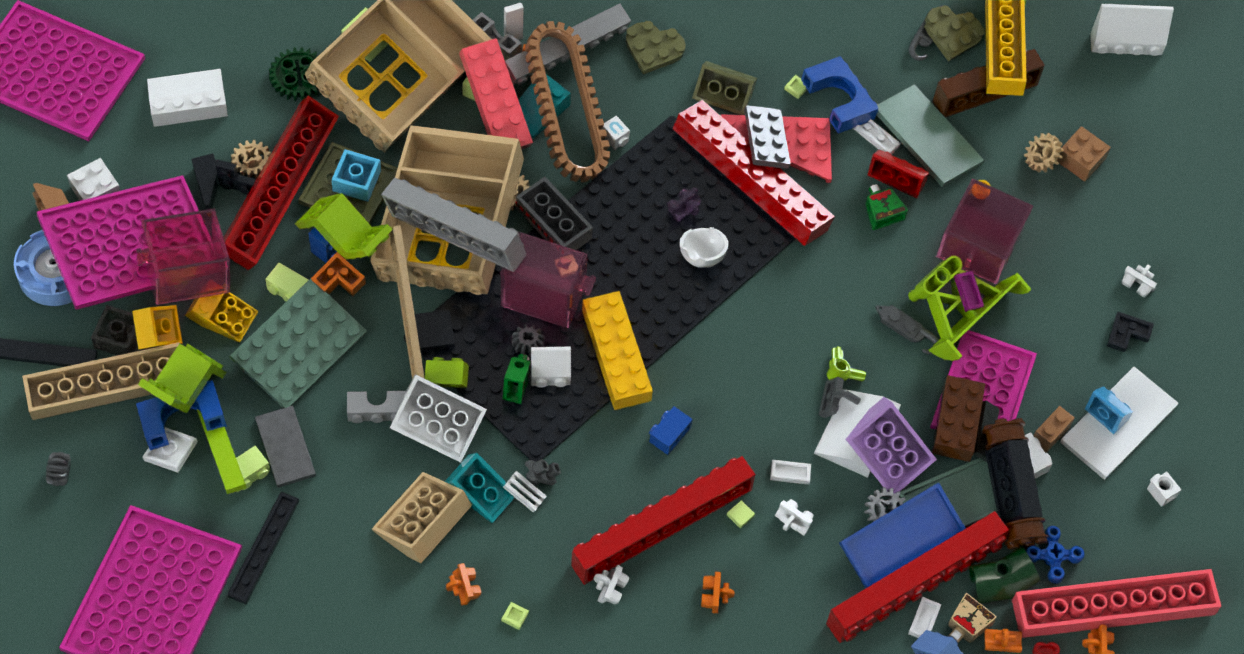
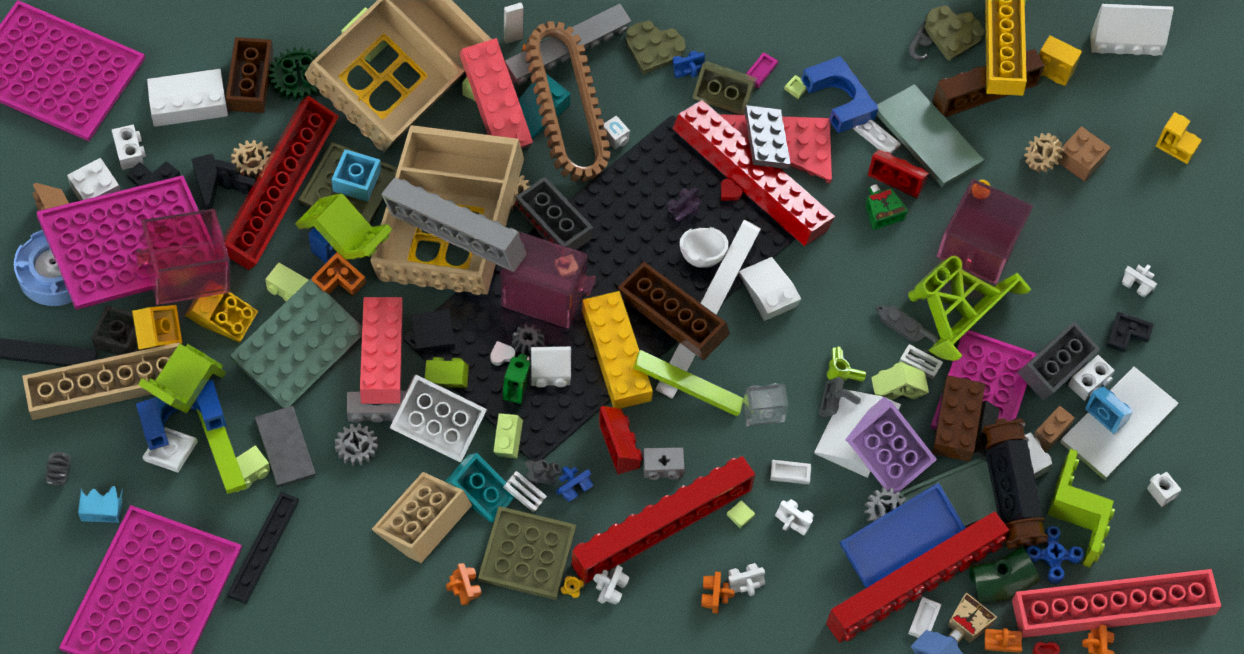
tan tile [389,225,424,379] -> none
light grey arch [473,12,522,60] -> none
yellowish green tile [501,602,529,630] -> none
blue brick [649,406,693,455] -> none
magenta tile [954,271,984,312] -> none
none -> medium azure piece [78,486,123,523]
none -> white brick [112,124,146,170]
none -> black plate [126,161,180,186]
none -> reddish brown brick [226,37,273,113]
none -> light grey gear [335,423,378,466]
none -> coral brick [360,297,403,404]
none -> olive plate [478,506,576,600]
none -> white tile [490,341,515,366]
none -> yellowish green brick [493,414,523,459]
none -> blue hips [555,466,593,502]
none -> yellow plate [561,576,584,598]
none -> red slope [599,406,643,475]
none -> reddish brown brick [618,262,730,361]
none -> lime tile [633,350,744,416]
none -> light grey brick [643,447,684,480]
none -> white beam [655,220,761,399]
none -> blue hips [673,51,705,78]
none -> red tile [720,179,743,201]
none -> white hips [728,563,765,596]
none -> white slope [738,257,801,321]
none -> clear brick [742,383,788,426]
none -> dark pink tile [746,52,778,89]
none -> yellowish green brick [871,362,929,400]
none -> white tile [899,344,943,380]
none -> dark grey brick [1017,321,1100,401]
none -> yellow brick [1039,35,1082,86]
none -> lime bracket [1047,449,1115,568]
none -> white brick [1068,355,1115,401]
none -> yellow brick [1156,112,1202,164]

